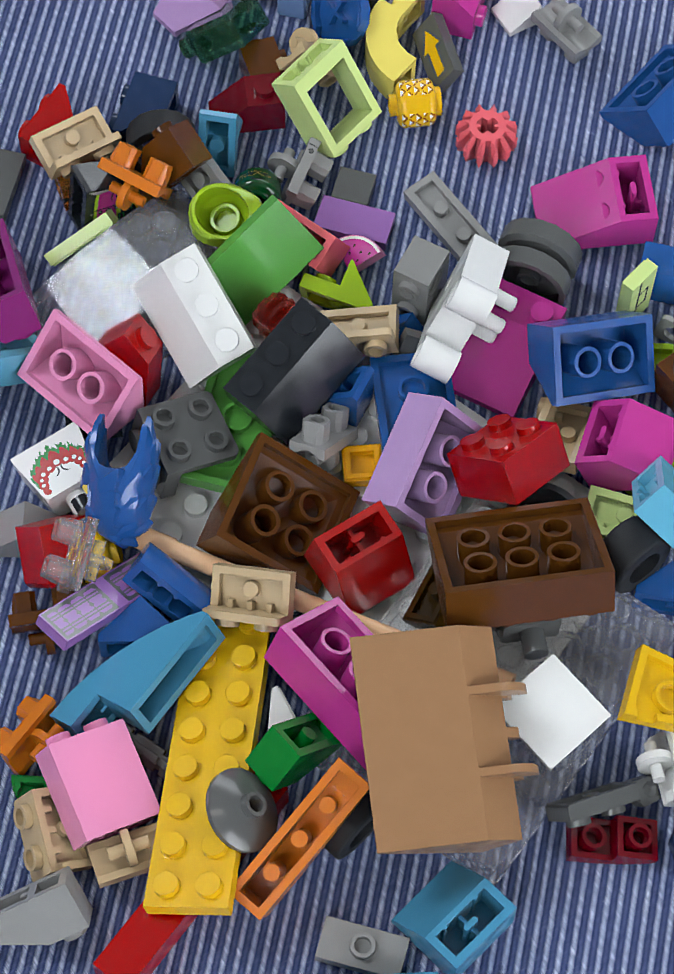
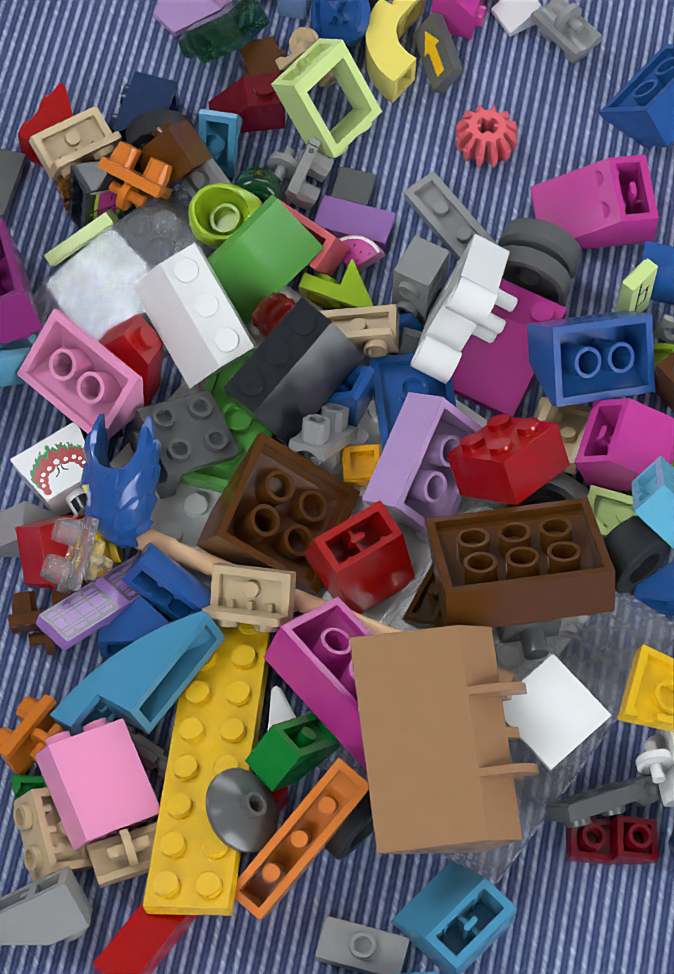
yellow head [388,78,442,128] -> none

